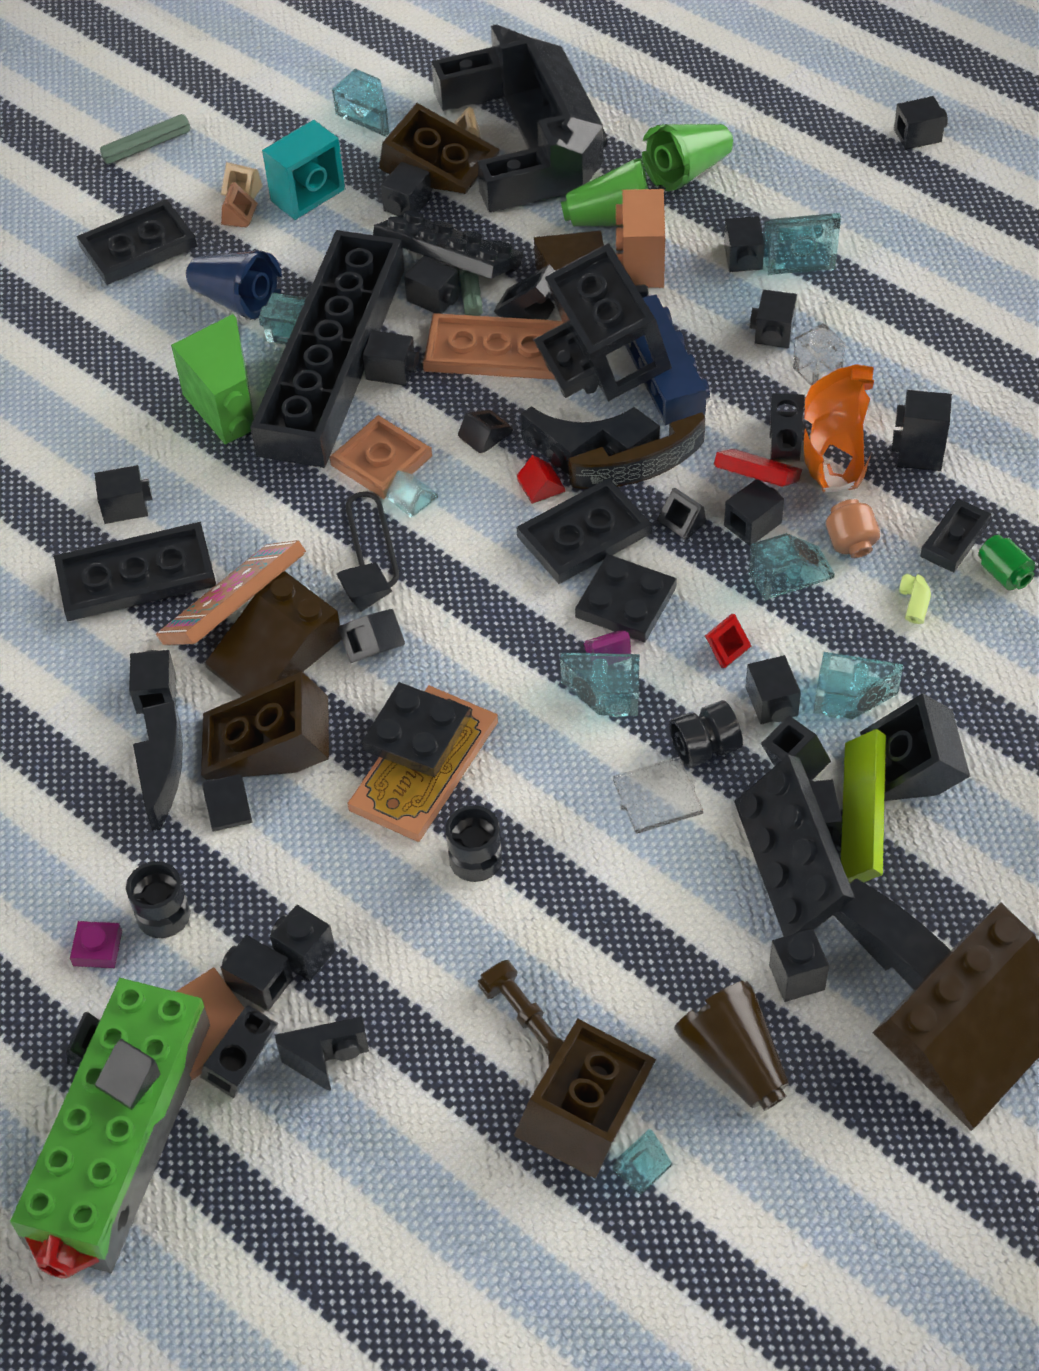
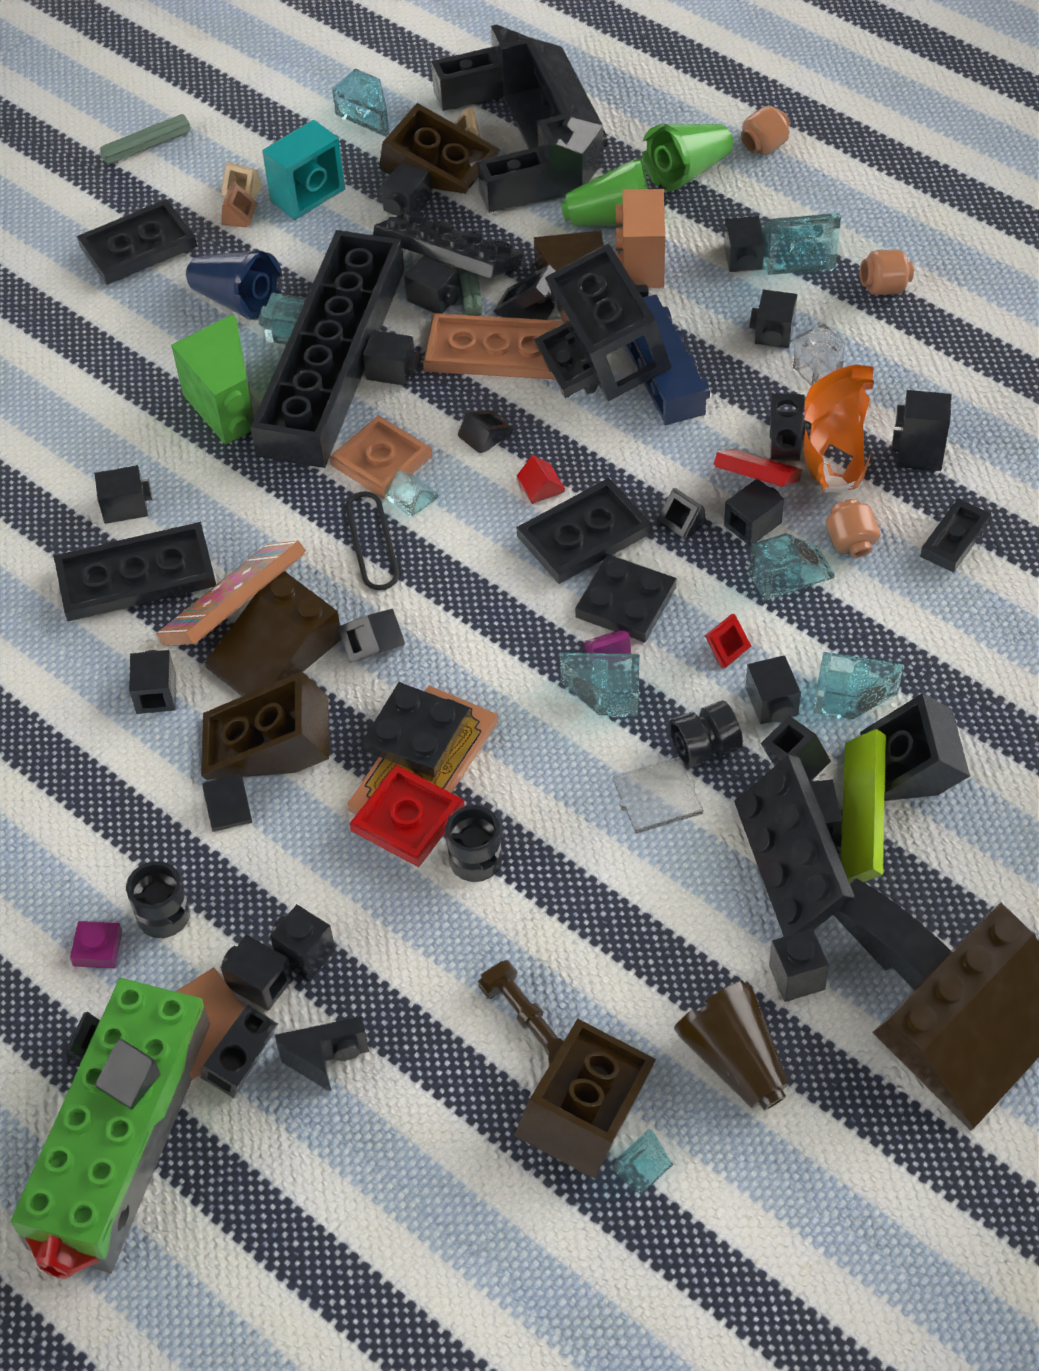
black slope [133,701,183,831] -> none
black slope [336,562,393,612] -> none
black arch [521,406,660,475] -> none
slope [569,412,705,489] -> none
black brick [894,96,948,150] -> none
yellowish green arm [899,574,931,624] -> none
green brick [978,535,1035,591] -> none
none -> red tile [349,765,465,867]
none -> nougat head [741,106,790,155]
none -> nougat head [860,249,914,295]

